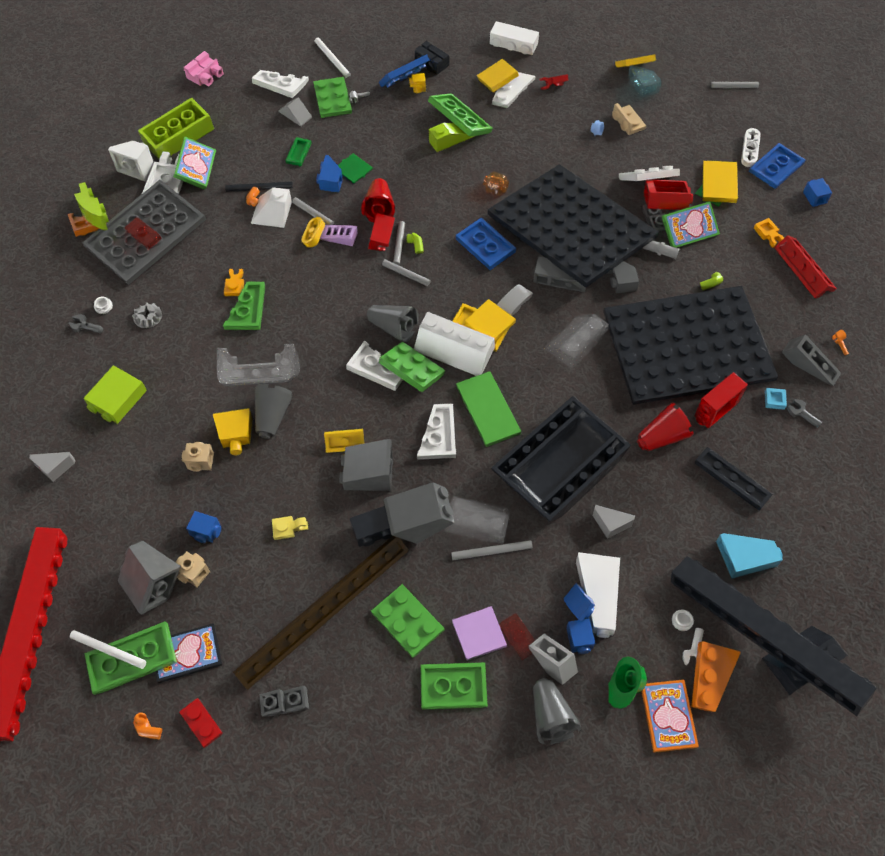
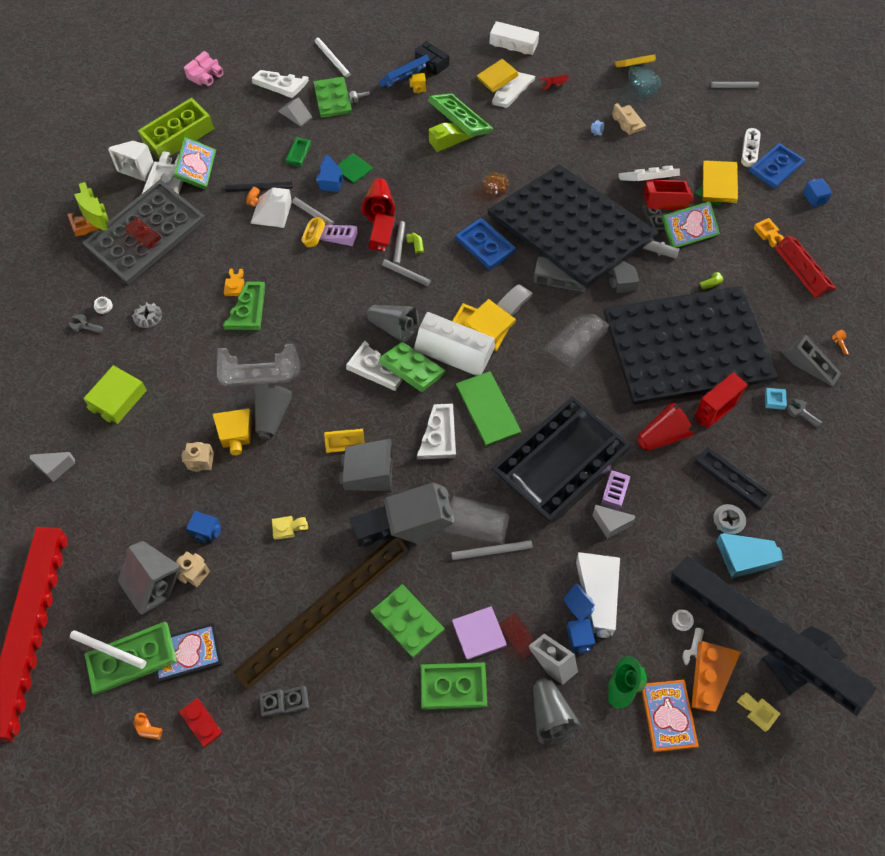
none -> lavender slope [601,470,630,511]
none -> light grey gear [713,504,746,535]
none -> light yellow plate [737,693,780,732]

